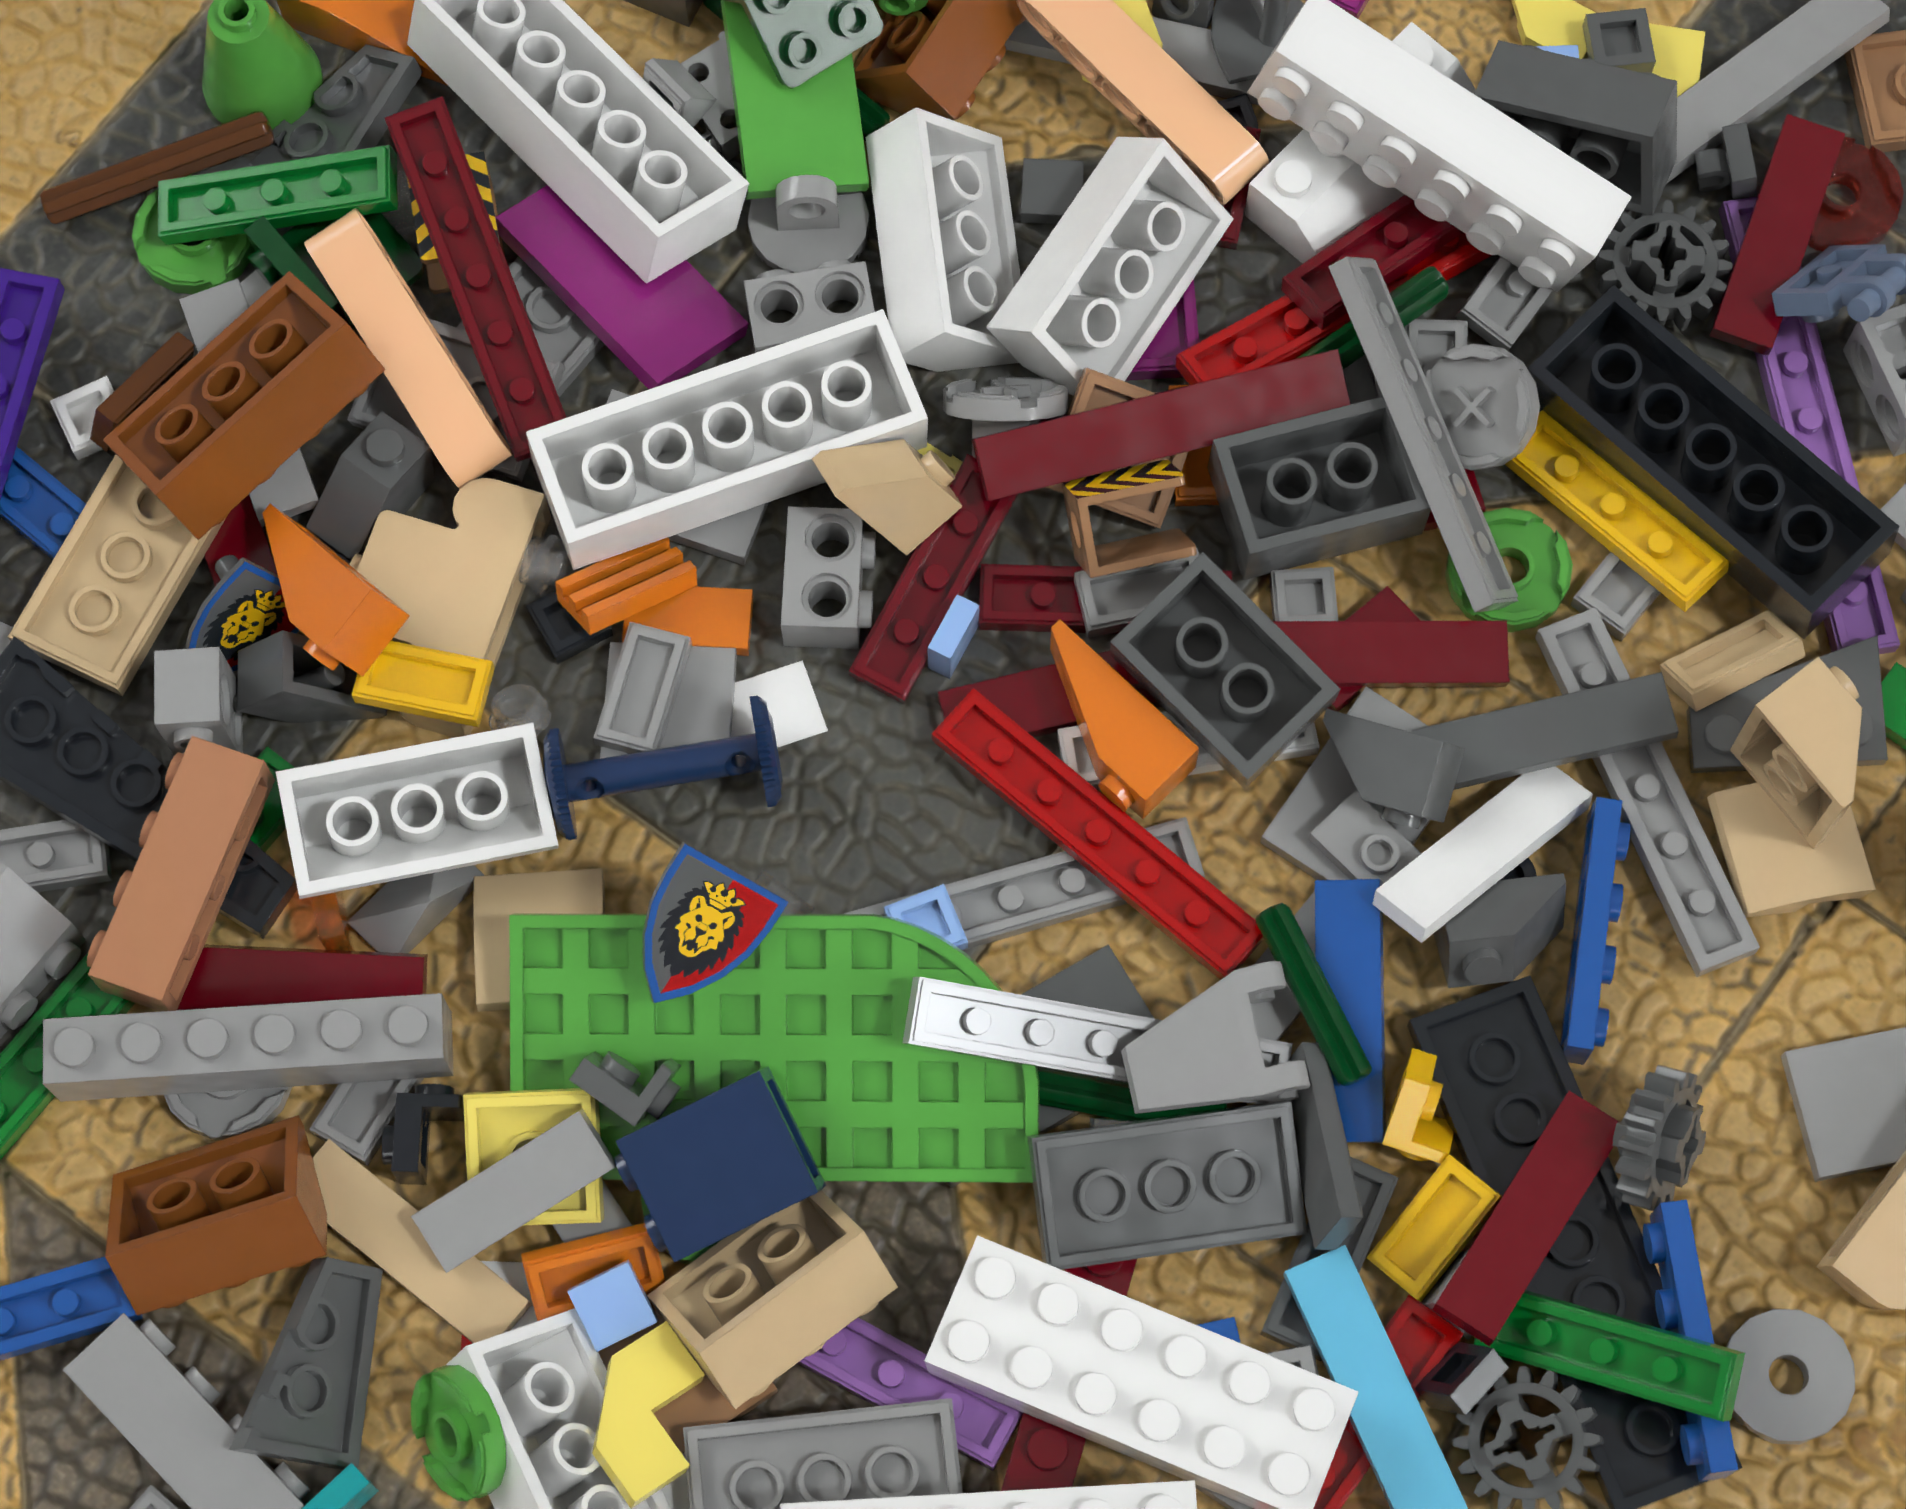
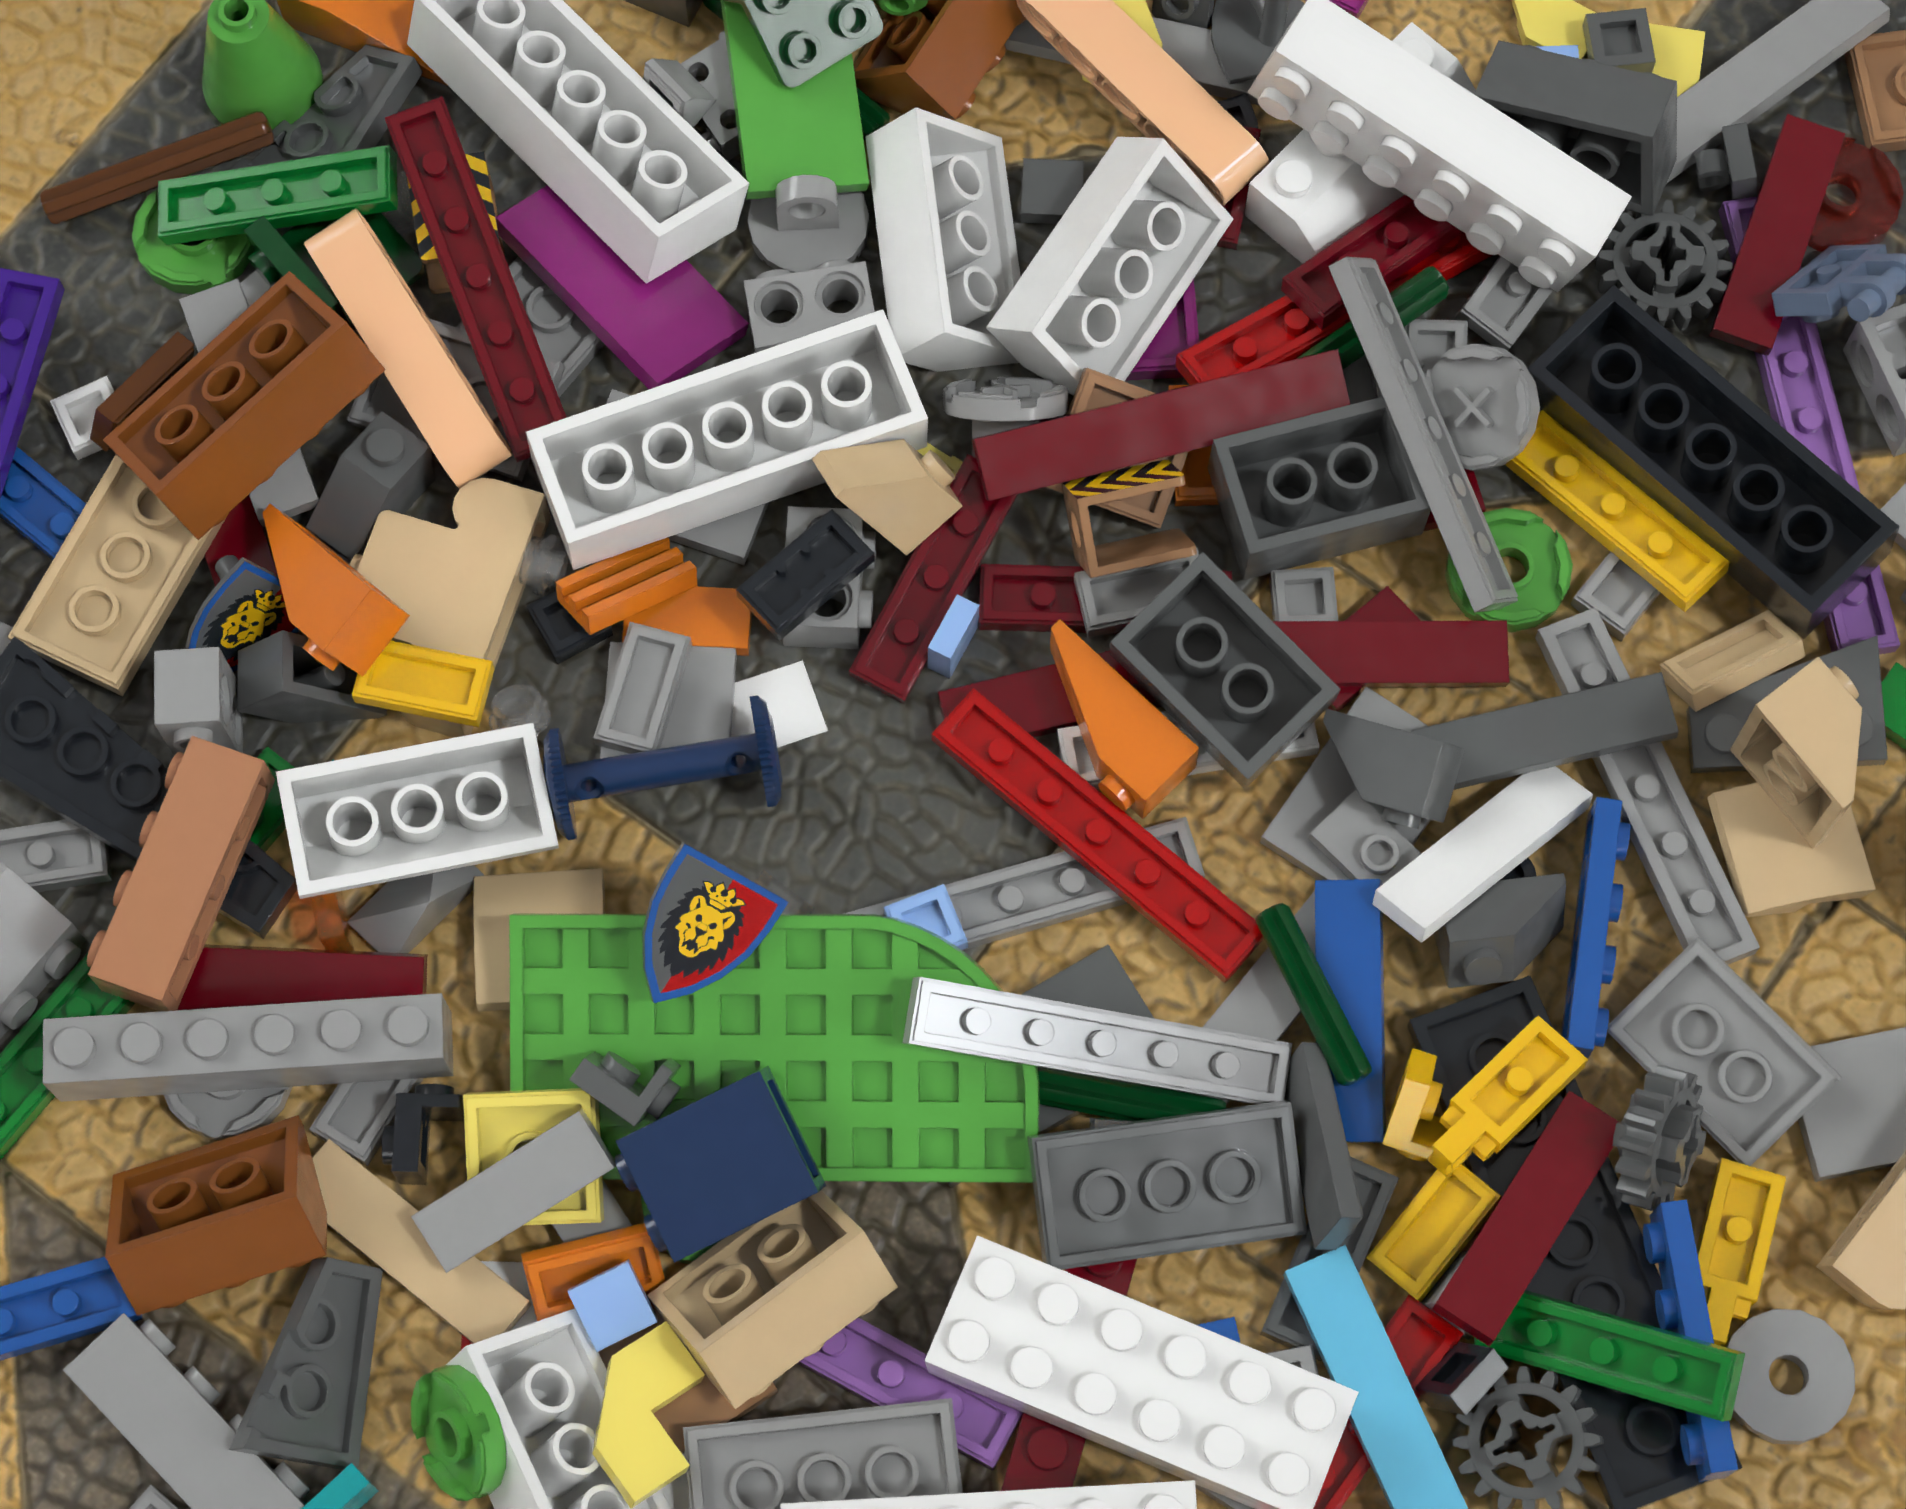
light grey flag [1121,961,1311,1114] -> none
none -> black plate [736,509,875,641]
none -> yellow hinge [1427,1015,1588,1178]
none -> light grey tile [1607,937,1842,1166]
none -> yellow hinge [1696,1158,1786,1346]

